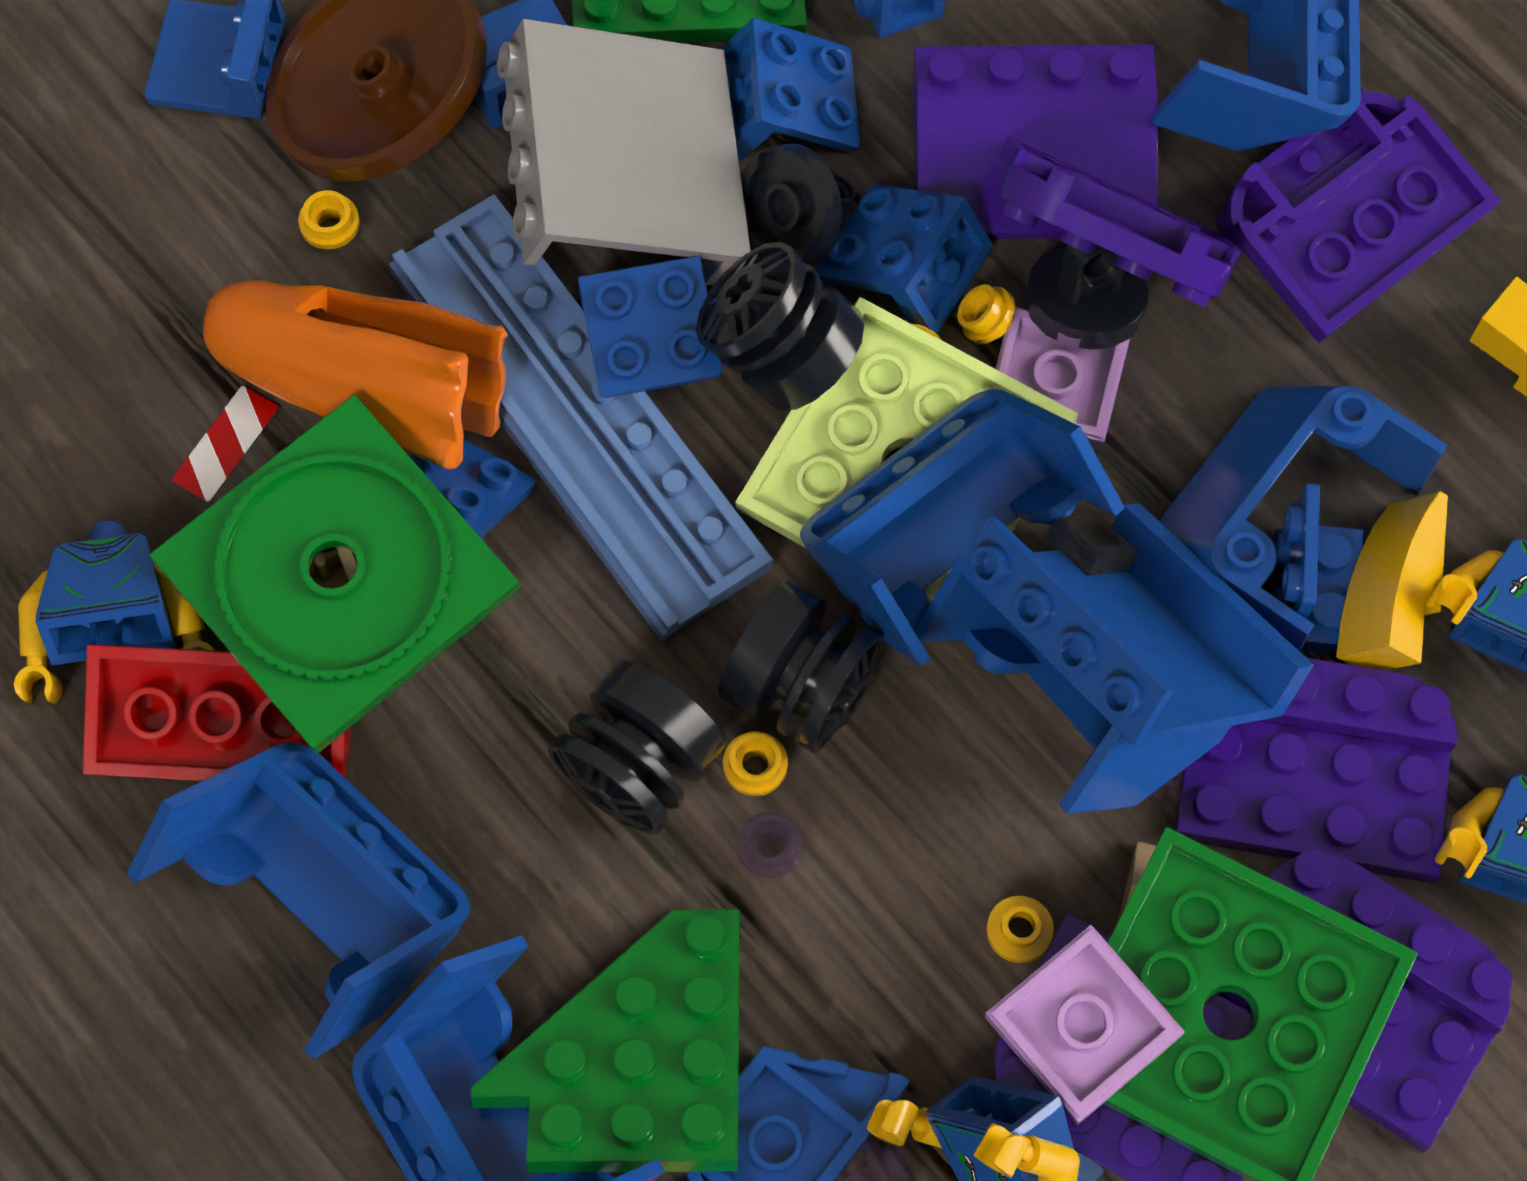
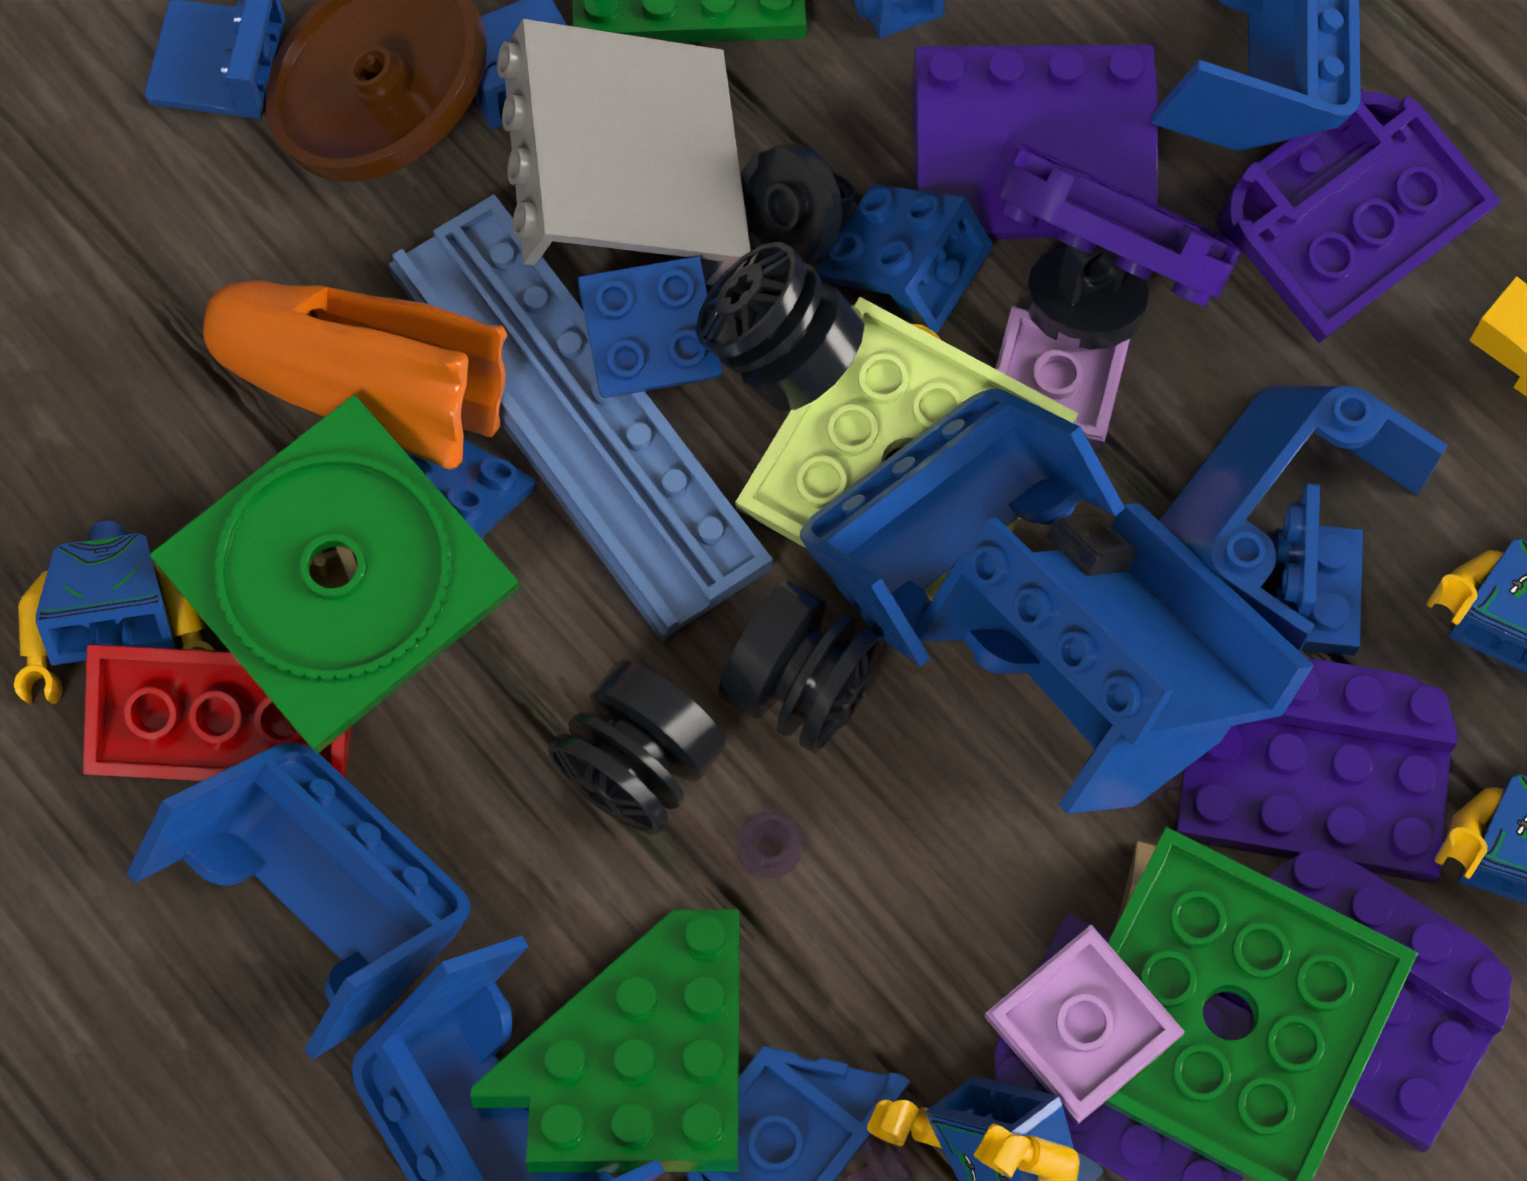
sticker [172,386,279,502] -> none
yellow plate [298,190,360,250] -> none
blue bracket [720,18,860,160] -> none
yellow plate [723,731,788,796] -> none
yellow plate [957,284,1015,345] -> none
yellow plate [986,896,1054,963] -> none
yellow slope [1336,491,1448,671] -> none

